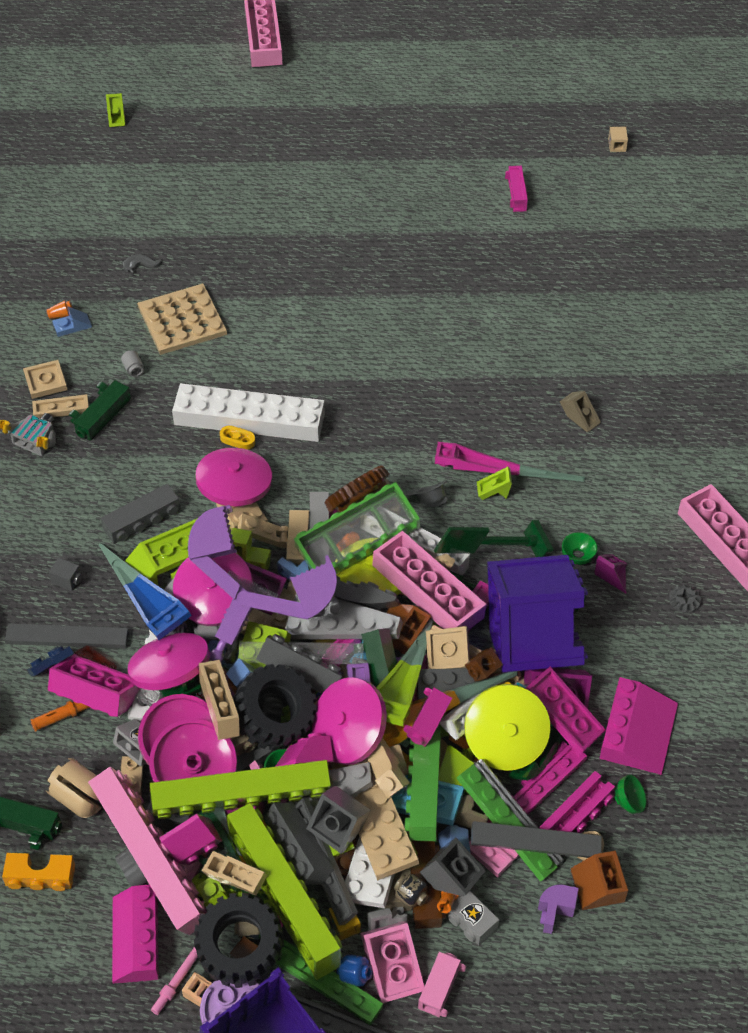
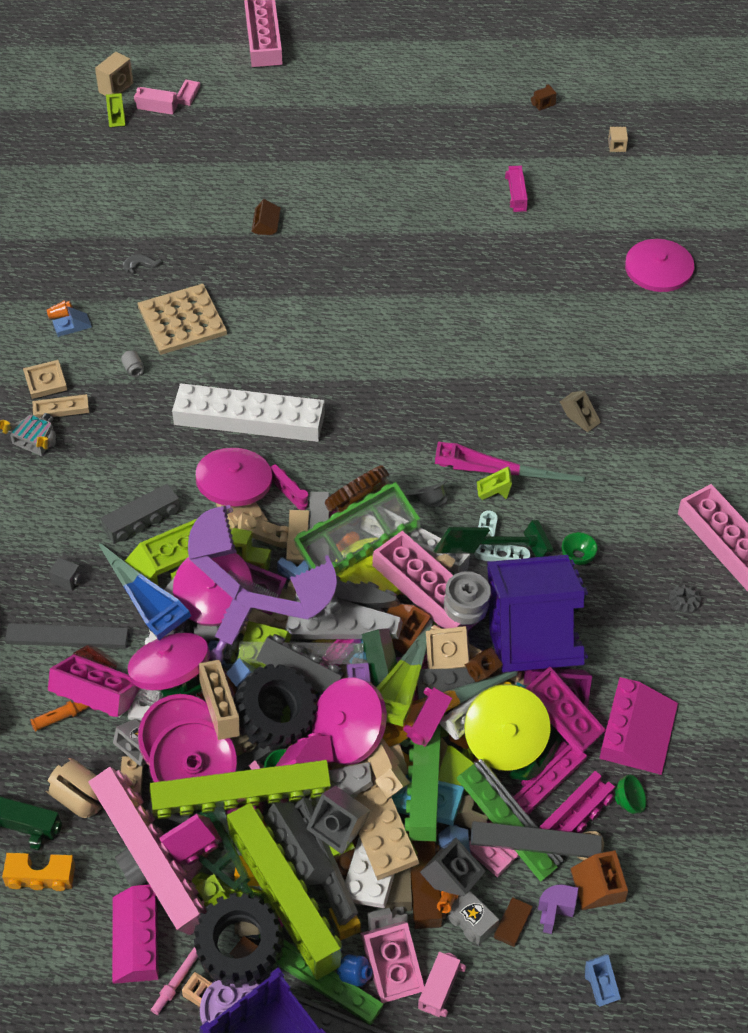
dark blue plate [27,646,74,676] -> none
dark green brick [69,380,131,441] -> none
tan slope [202,851,267,896] -> none
yellow plate [220,426,255,450] -> none
head [394,874,428,908] -> none
magenta slope [594,554,627,593] -> none
none -> tan brick [95,52,133,96]
none -> bright pink brick [134,87,178,114]
none -> bright pink tile [177,80,201,106]
none -> reddish brown brick [251,199,281,235]
none -> dark pink plate [270,464,308,510]
none -> light grey wheel [444,571,491,625]
none -> light aqua beam [474,511,530,561]
none -> reddish brown tile [494,897,533,947]
none -> reddish brown brick [531,84,557,111]
none -> medium blue slope [585,954,621,1007]
none -> dark pink dish [625,239,694,292]

